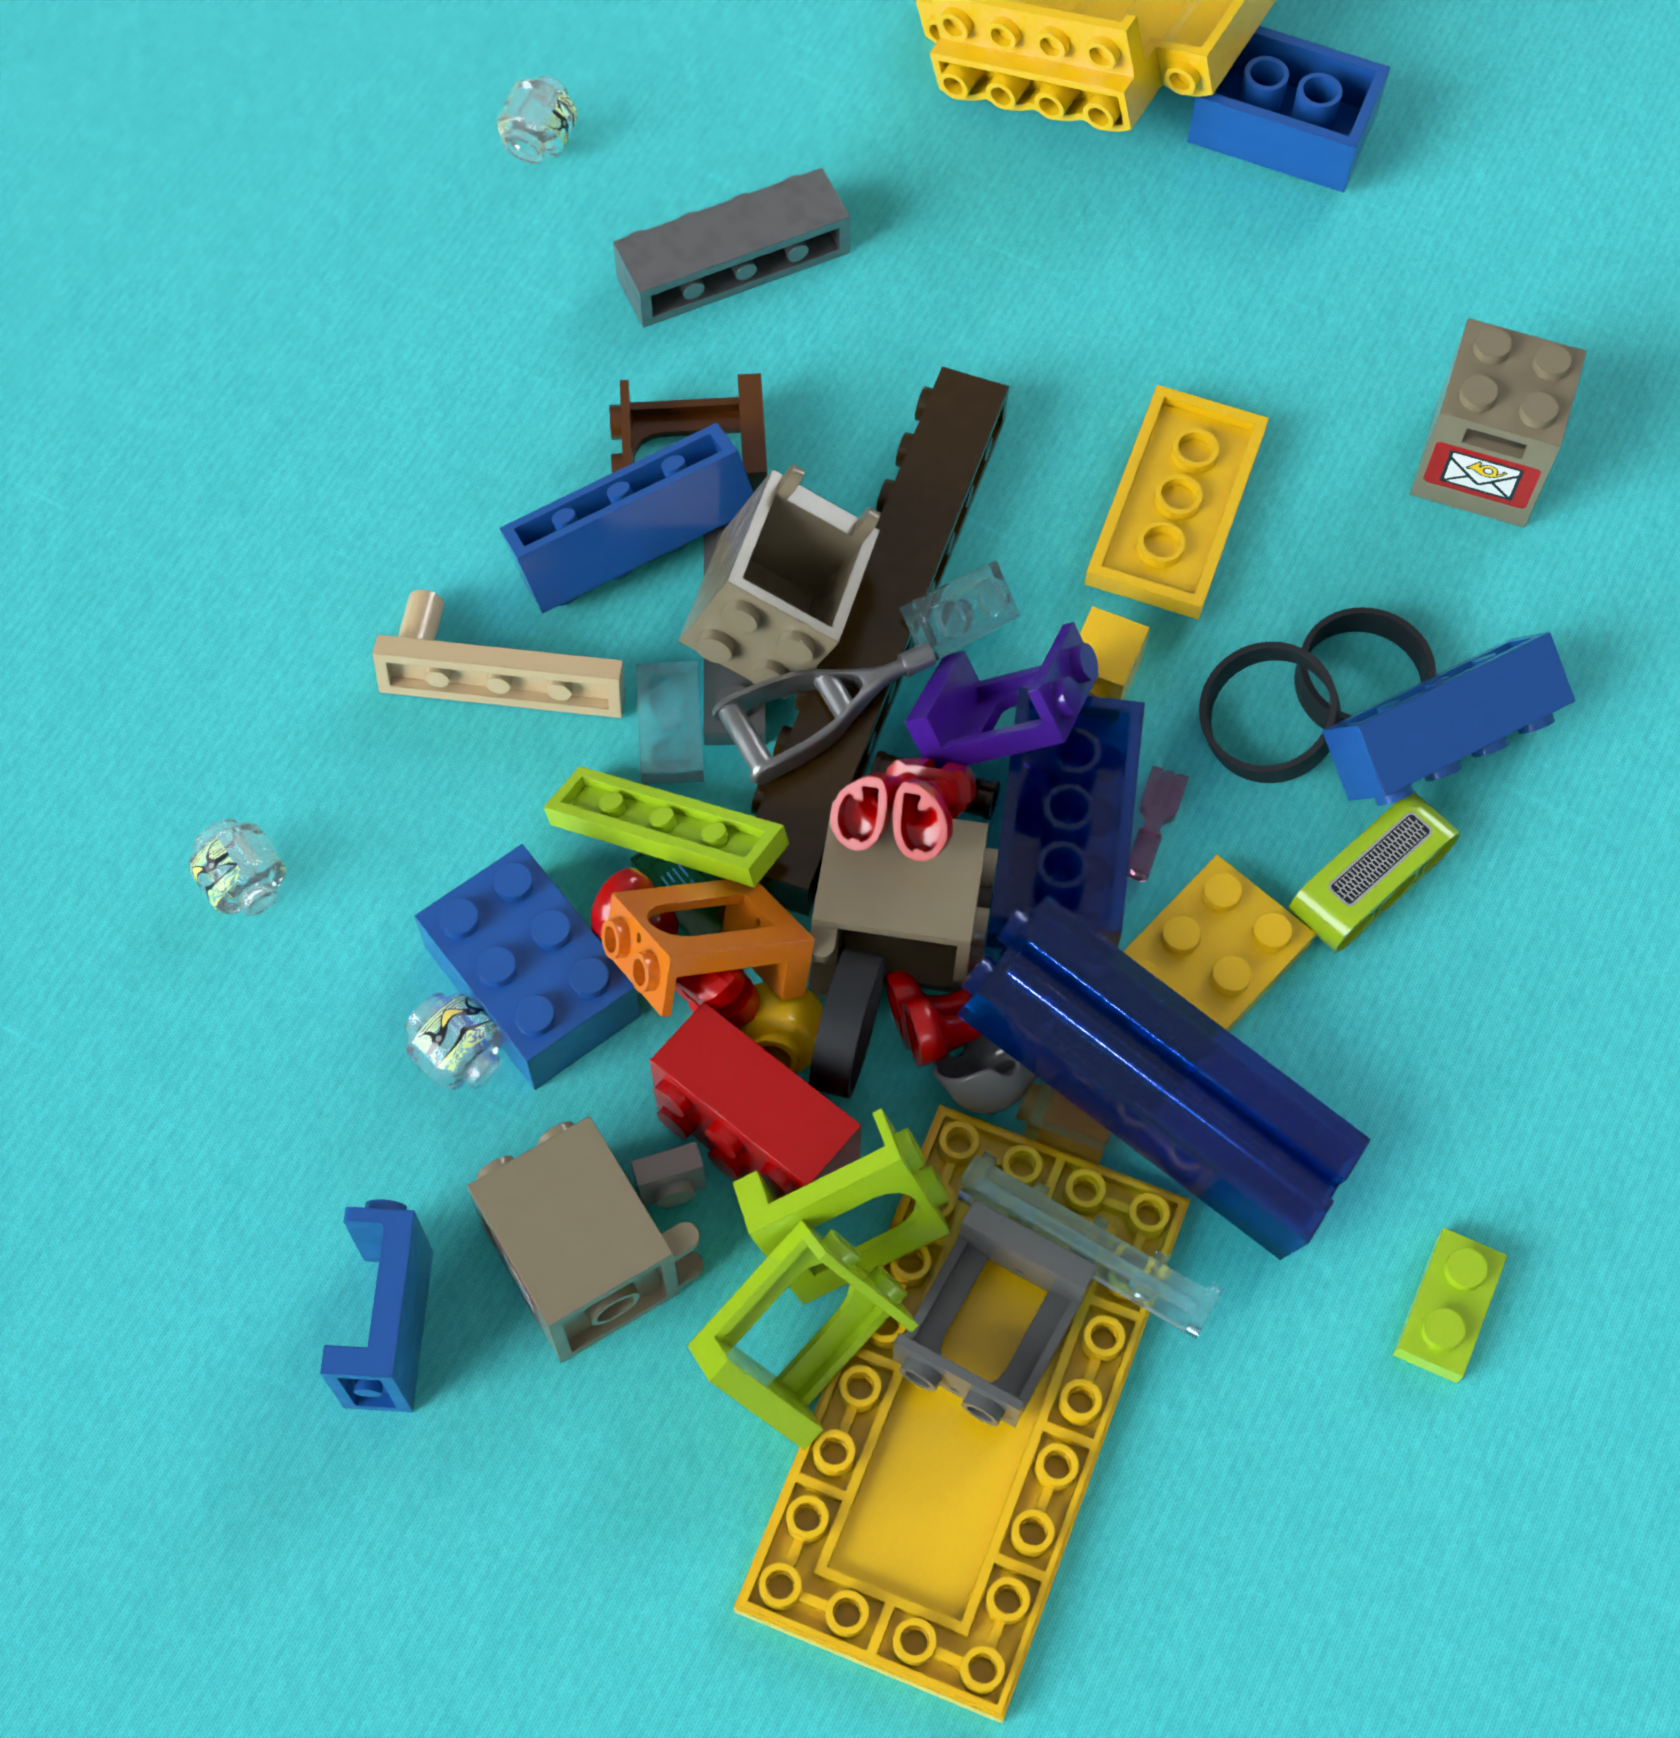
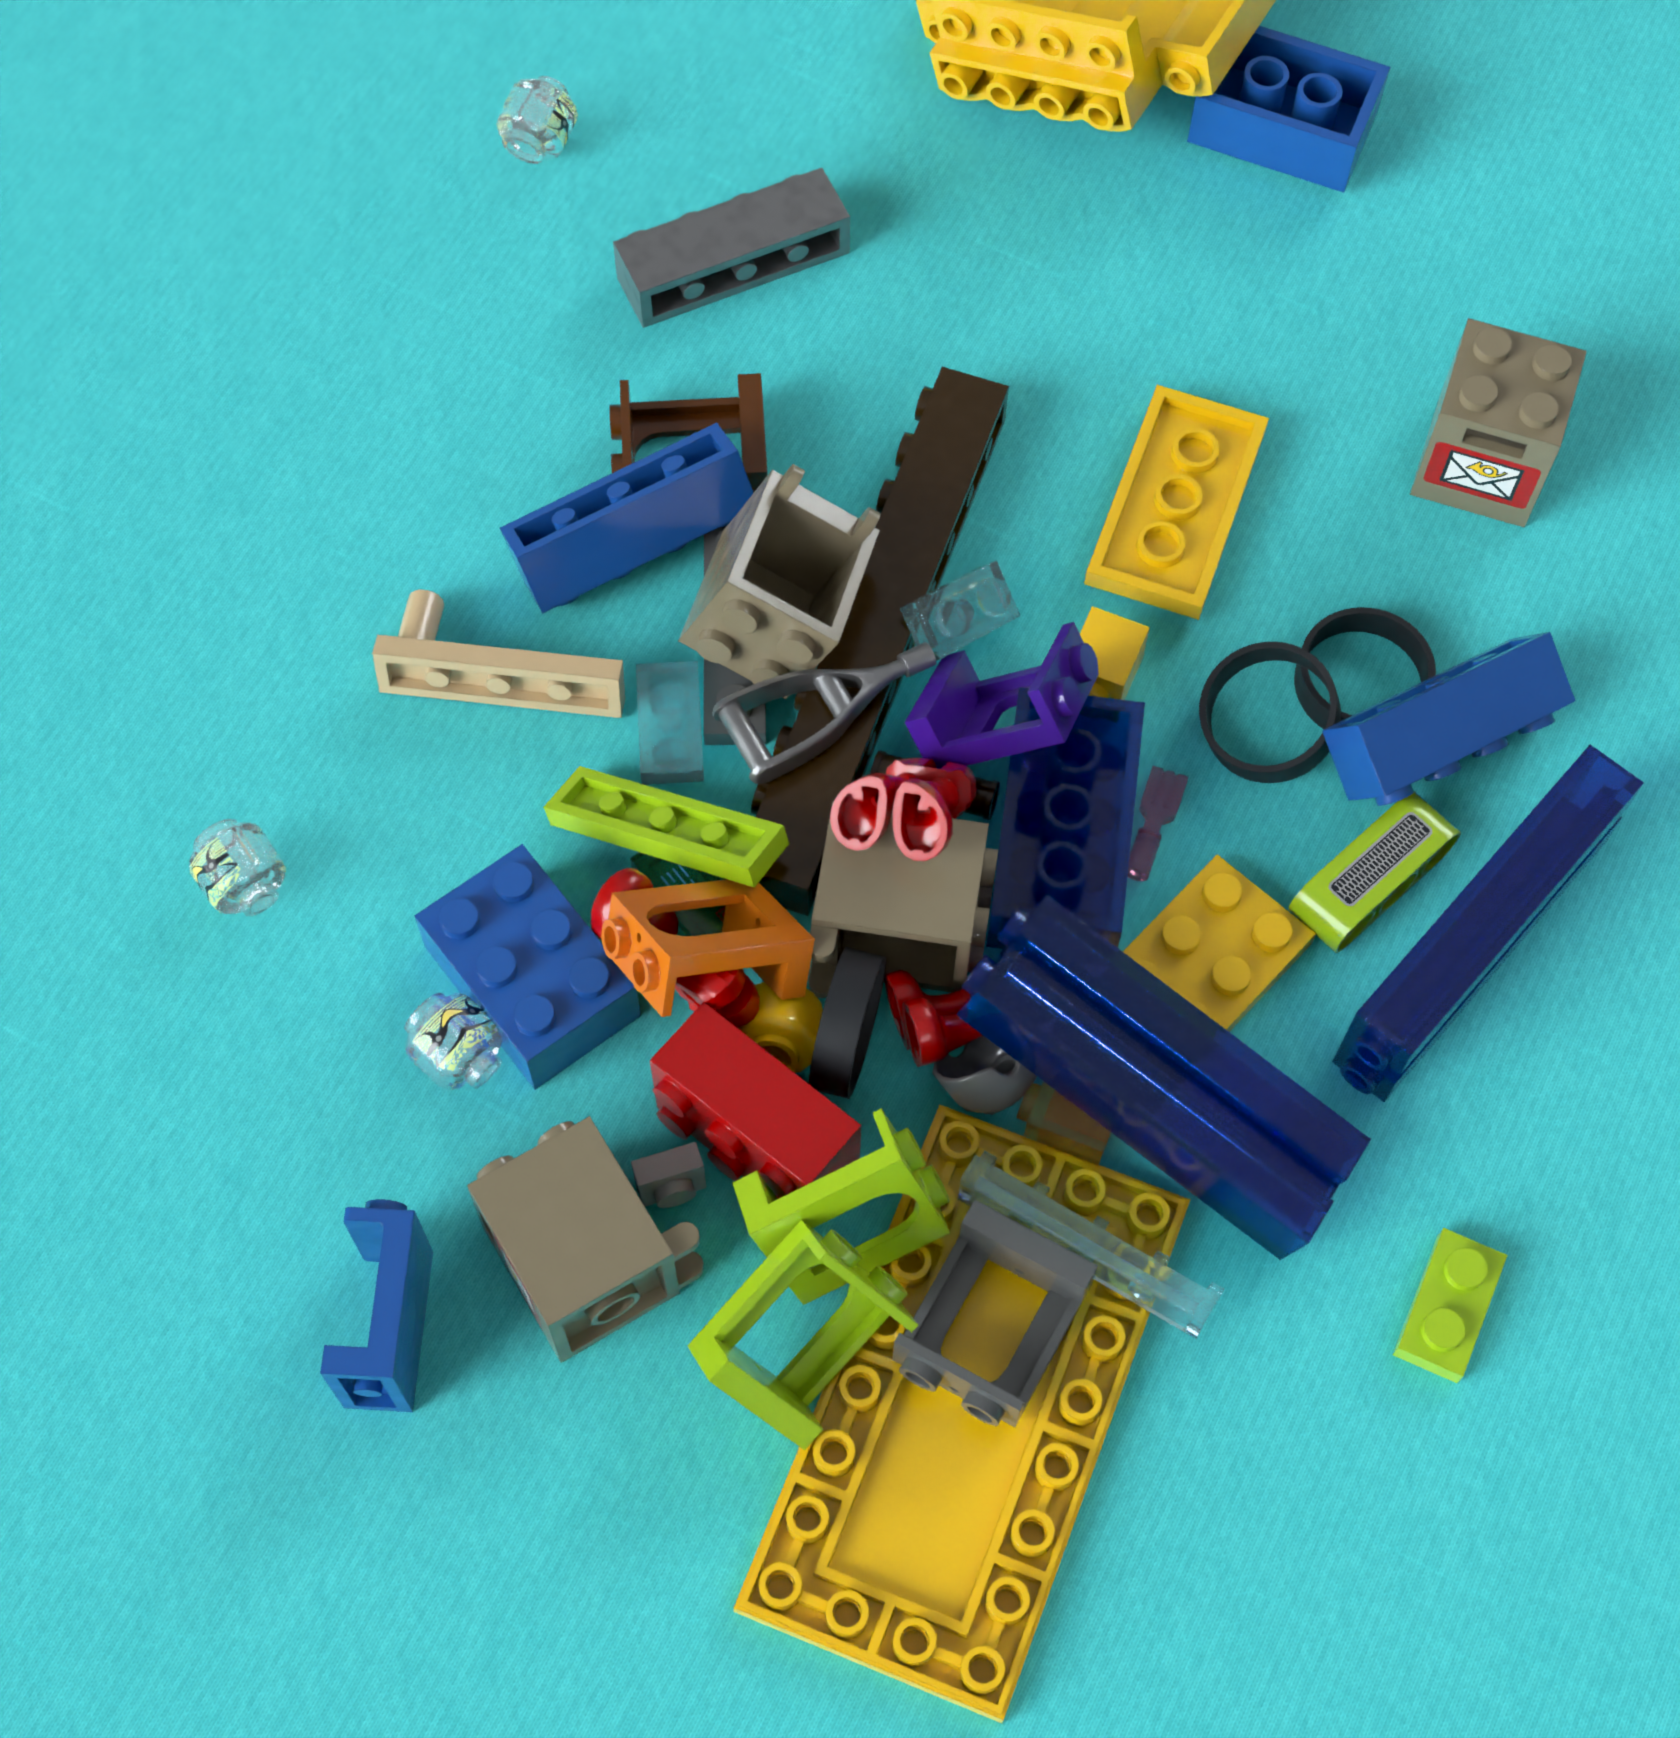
none -> clear blue brick [1332,744,1644,1103]

